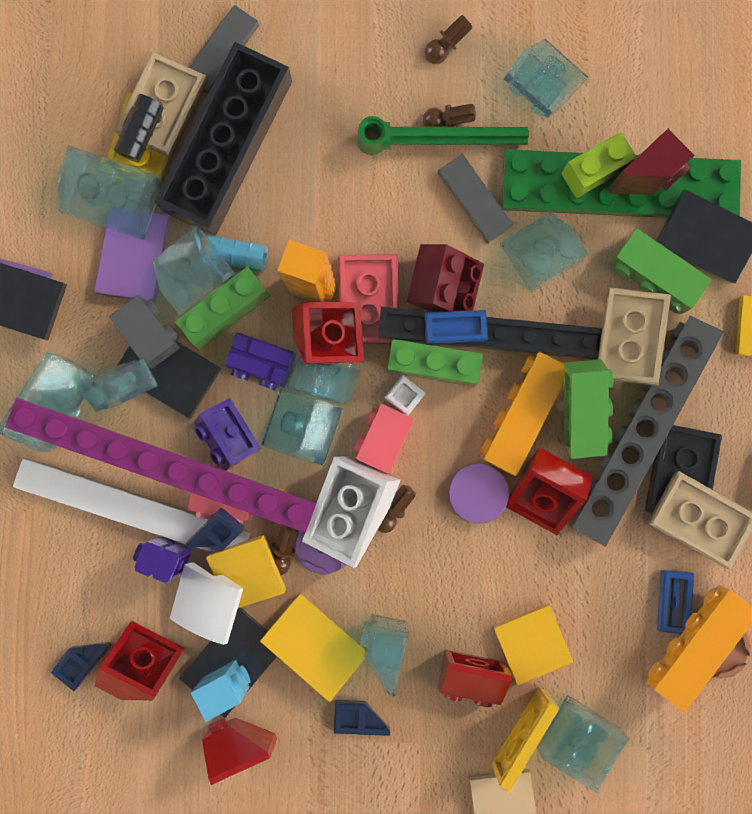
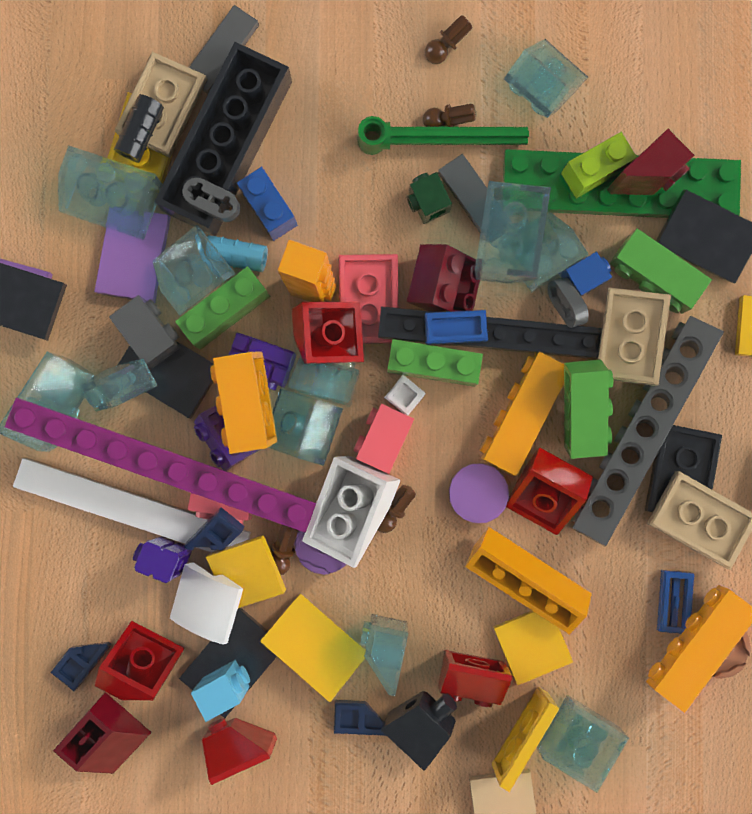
none -> dark red slope [53,692,151,774]
none -> dark grey beam [182,178,240,222]
none -> light orange brick [210,352,278,454]
none -> blue brick [237,167,298,241]
none -> black torso [381,691,457,771]
none -> dark green brick [406,172,452,224]
none -> light orange brick [465,527,592,635]
none -> clear light blue slope [475,181,551,283]
none -> dark grey beam [548,277,589,328]
none -> blue brick [560,252,612,297]

